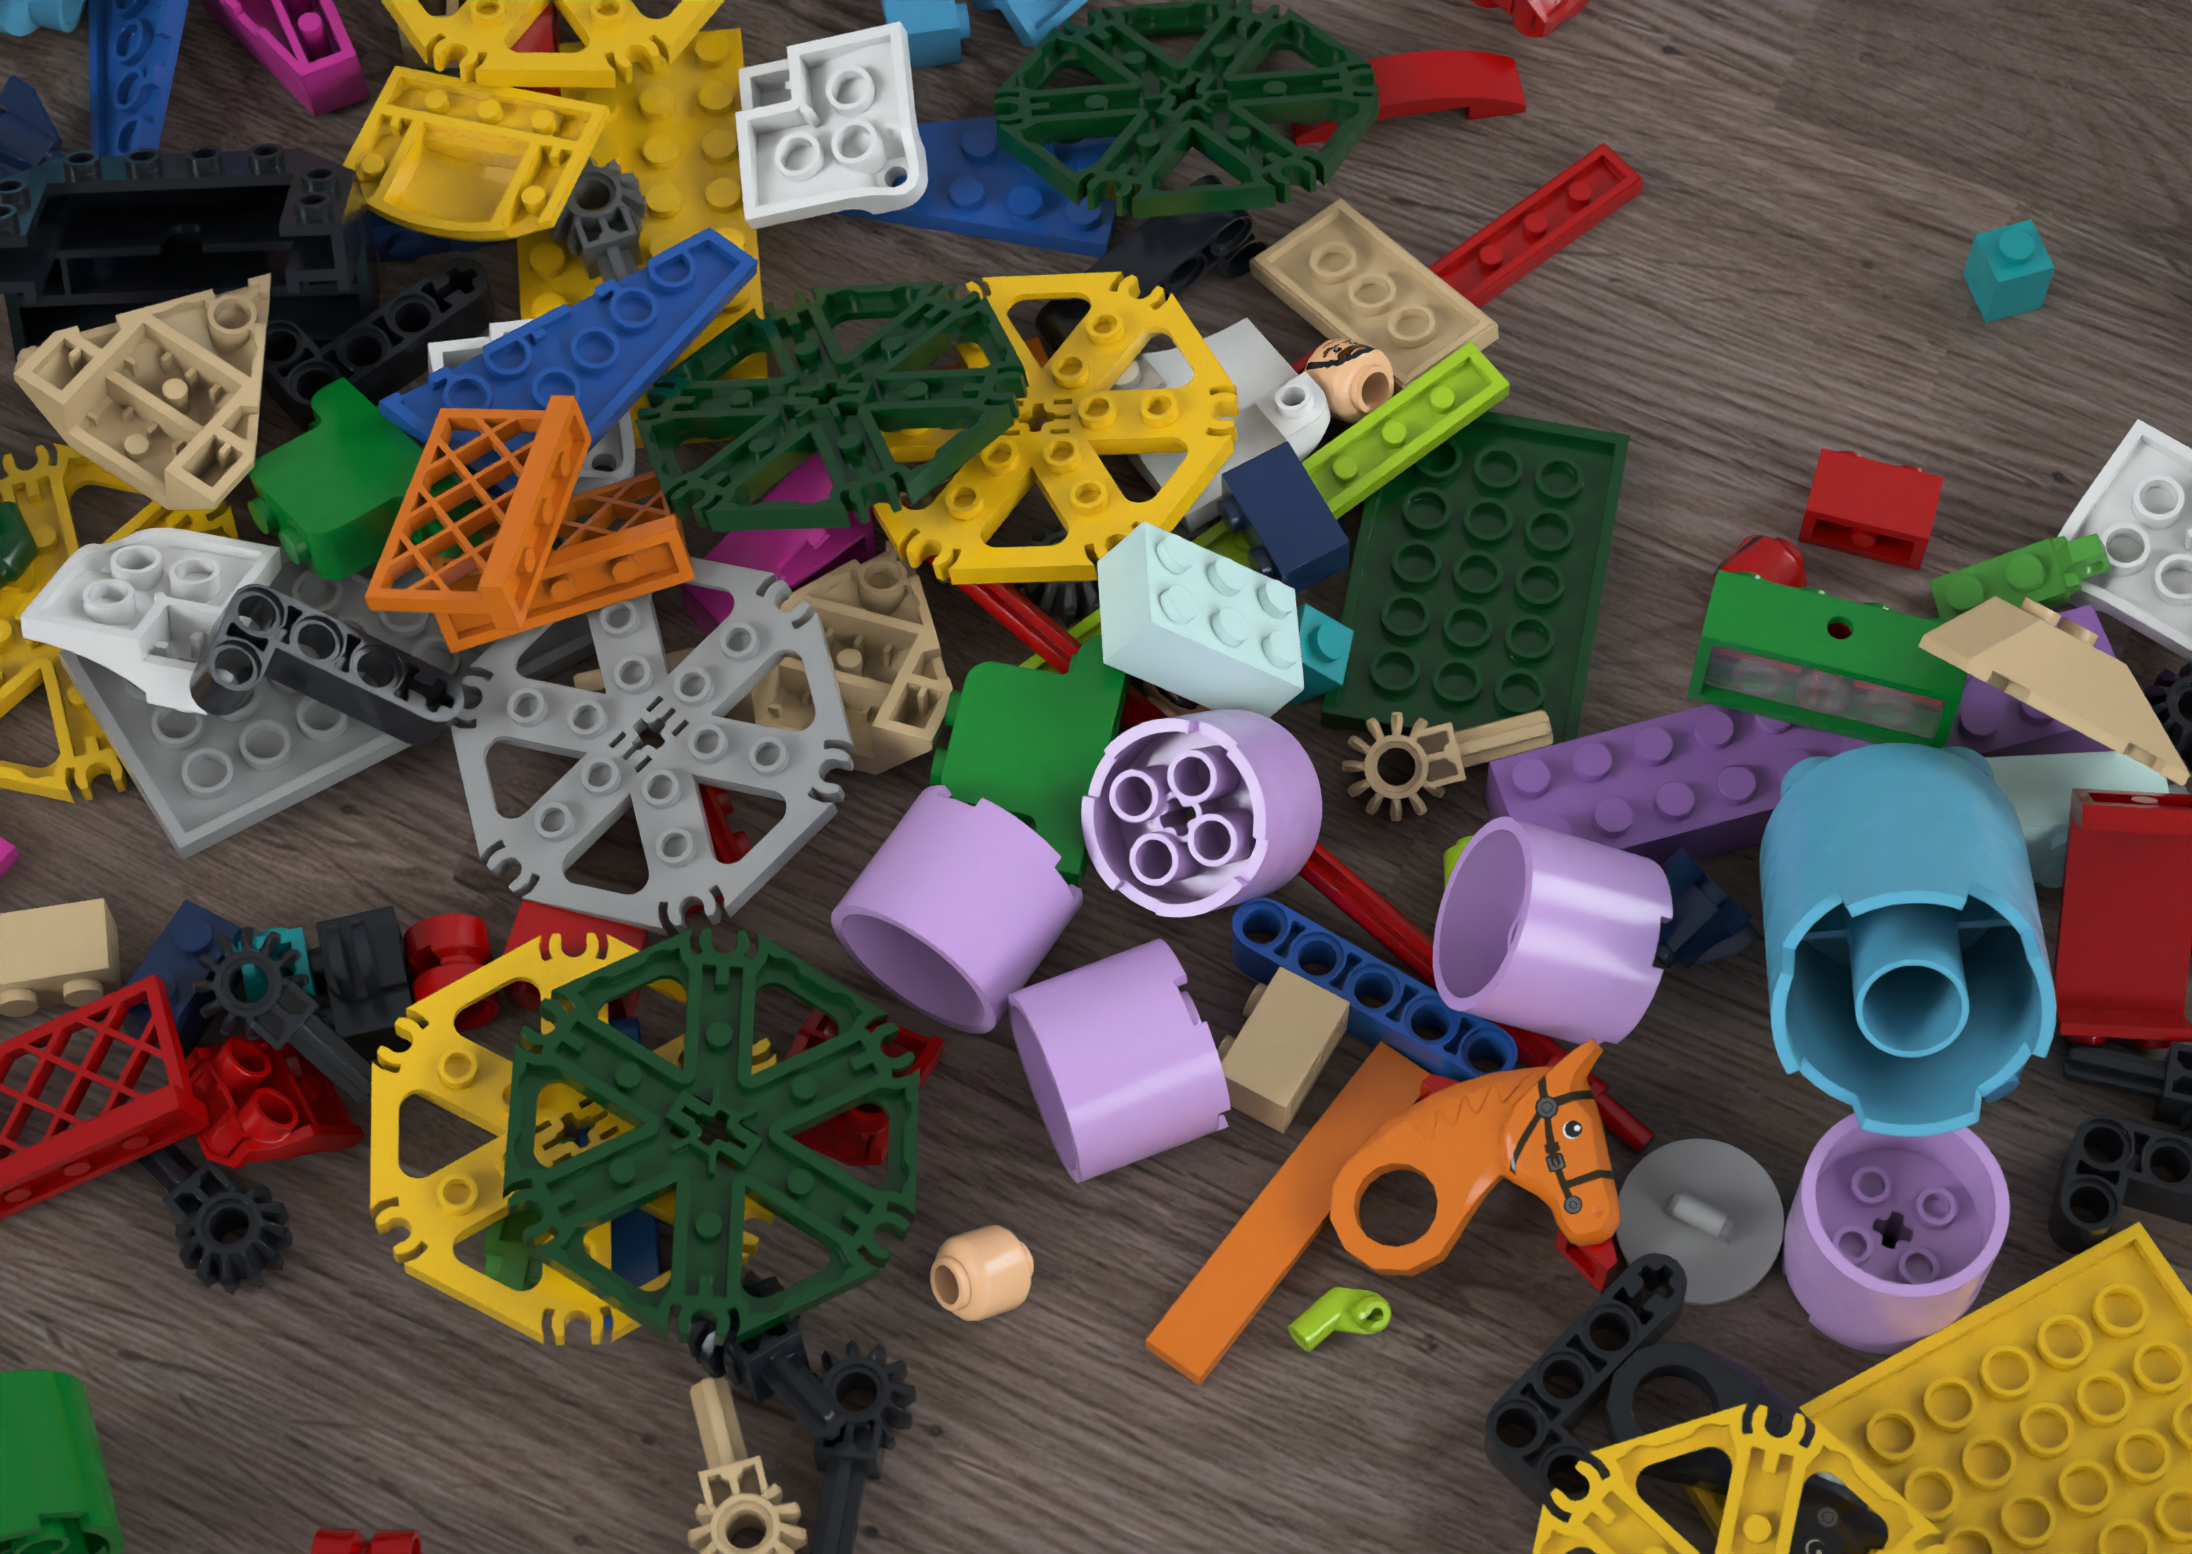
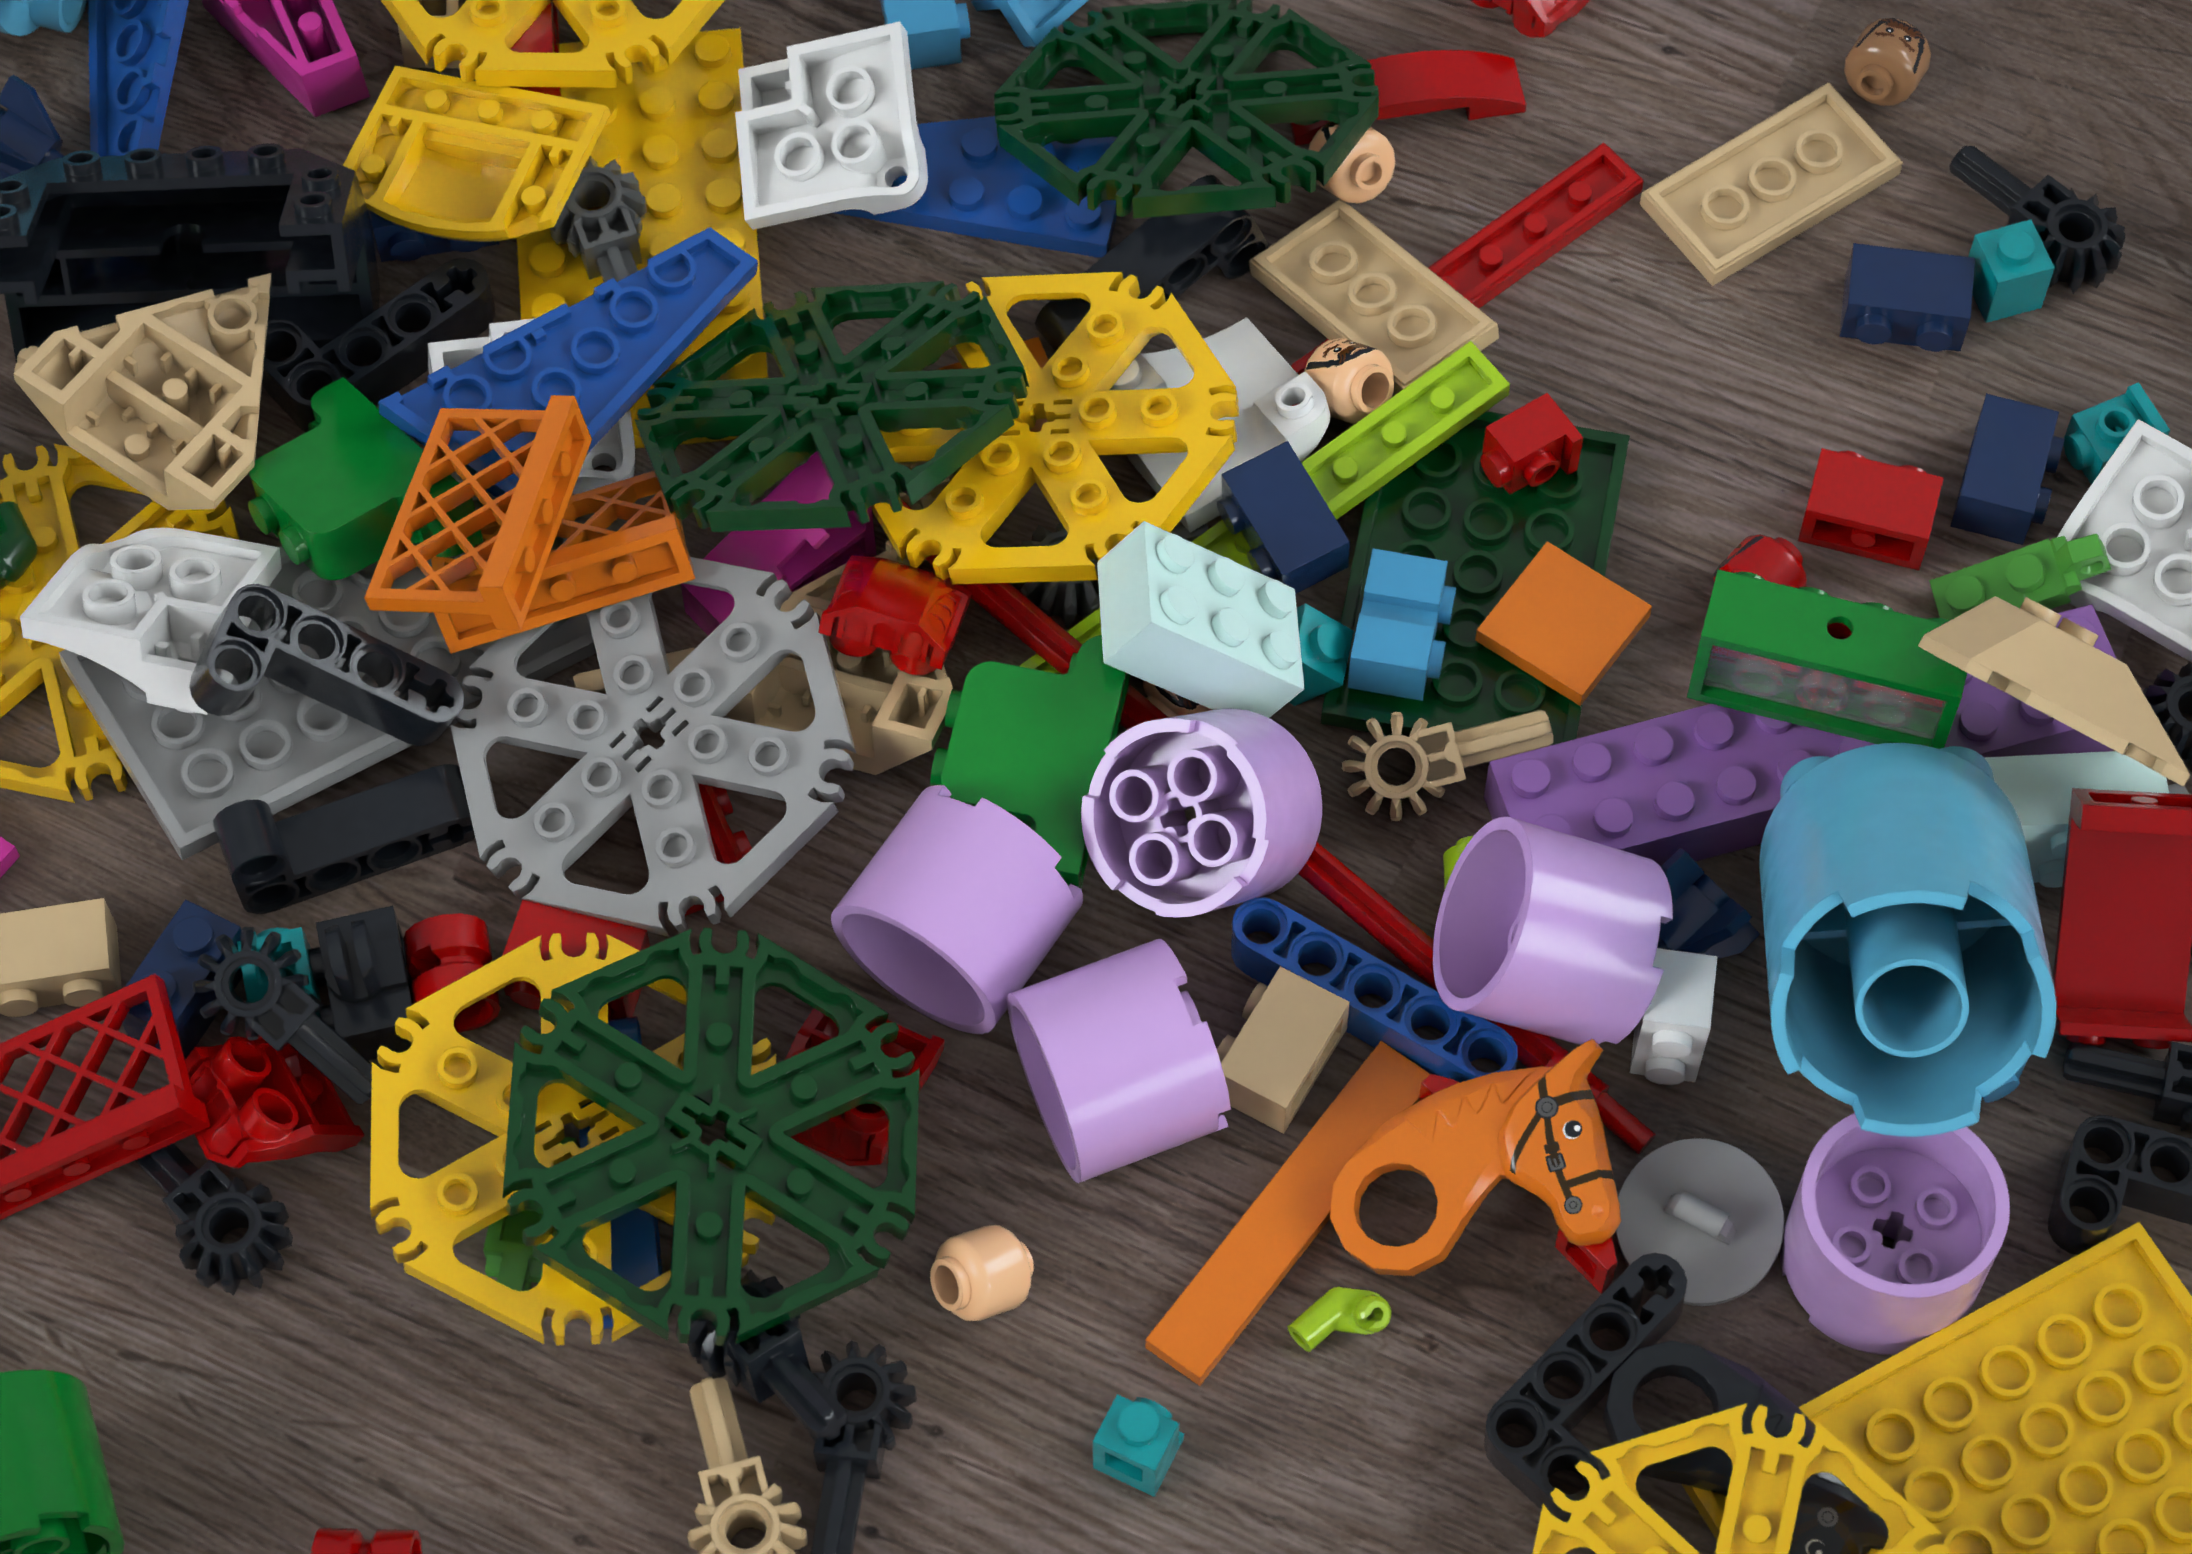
none -> black beam [213,764,475,914]
none -> red slope [818,555,972,675]
none -> teal brick [1092,1394,1185,1497]
none -> light nougat head [1309,121,1396,204]
none -> dark azure brick [1348,548,1456,701]
none -> orange tile [1475,541,1652,706]
none -> red brick [1480,393,1583,495]
none -> white brick [1630,948,1718,1085]
none -> tan tile [1640,83,1903,286]
none -> dark blue brick [1840,243,1975,352]
none -> medium nougat head [1844,18,1931,106]
none -> black gear [1949,146,2126,294]
none -> dark blue brick [1950,393,2065,545]
none -> teal brick [2063,382,2170,485]

